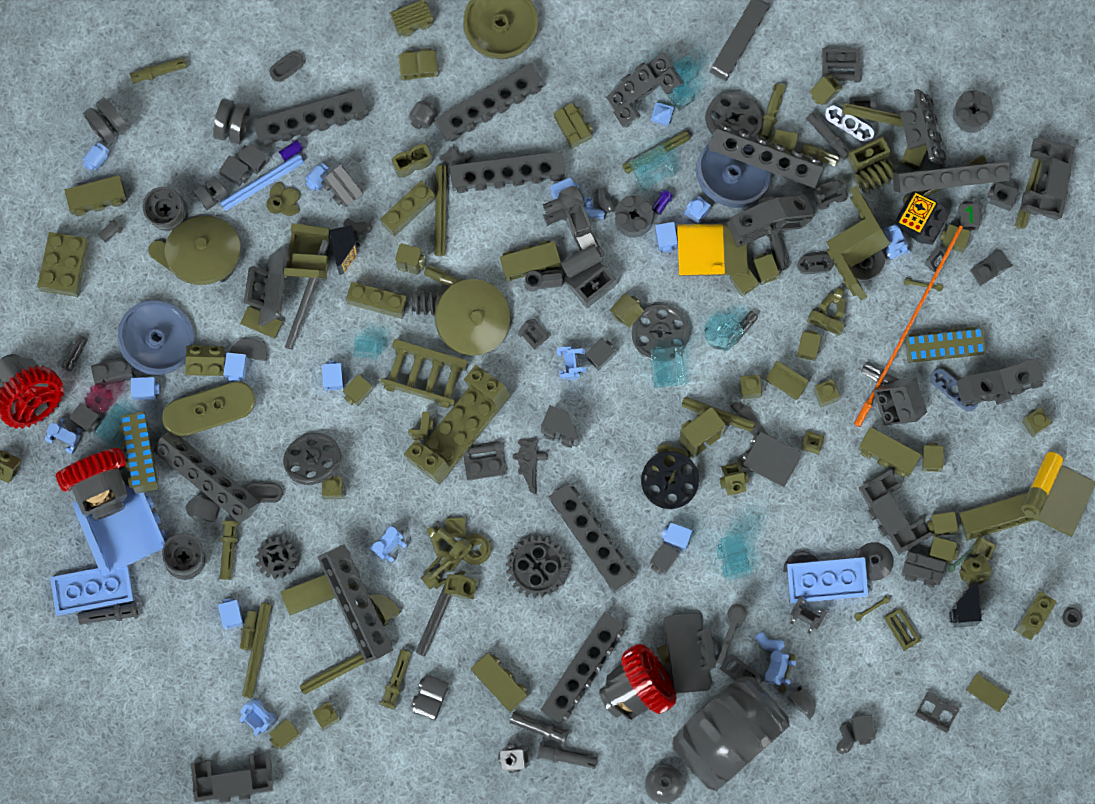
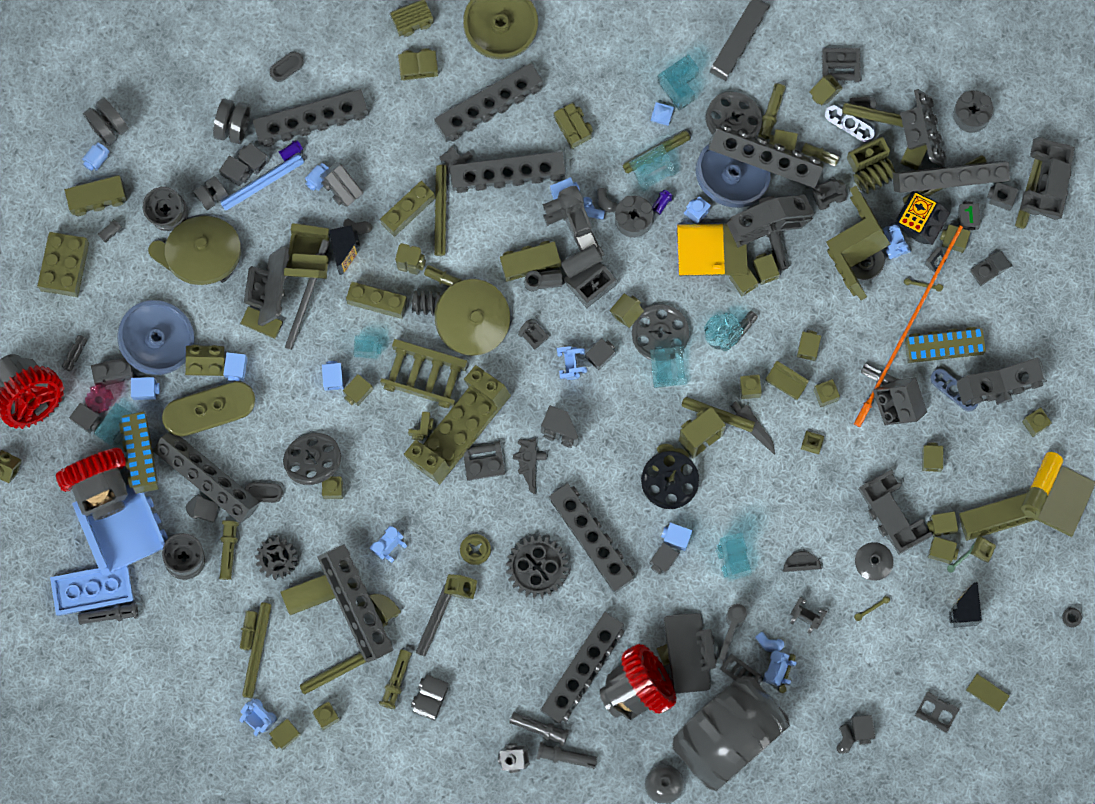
light blue piece [45,418,82,454] -> none
olive pin [130,57,187,84] -> none
dark grey bracket [191,752,274,803] -> none
light blue brick [218,598,244,629] -> none
dark grey tile [229,338,267,362] -> none
olive plate [266,182,300,216] -> none
olive brick [391,144,432,178] -> none
dark grey head [409,101,437,130] -> none
olive plant [421,544,466,589] -> none
olive piece [426,526,472,572] -> none
olive tile [446,518,466,538] -> none
olive brick [470,653,528,713] -> none
dark grey bracket [606,52,684,128] -> none
light blue brick [655,222,678,253] -> none
olive brick [719,462,749,496] -> none
dark grey brick [741,432,802,488] -> none
light blue plate [787,557,868,603] -> none
dark grey brick [788,685,815,720] -> none
dark grey beam [797,254,834,274] -> none
dark grey pin [806,111,851,160] -> none
olive piece [807,287,846,336] -> none
olive brick [858,427,921,478] -> none
olive tile [884,608,921,651] -> none
dark grey brick [901,551,946,588] -> none
olive brick [959,555,992,587] -> none
olive panel [1014,591,1056,640] -> none

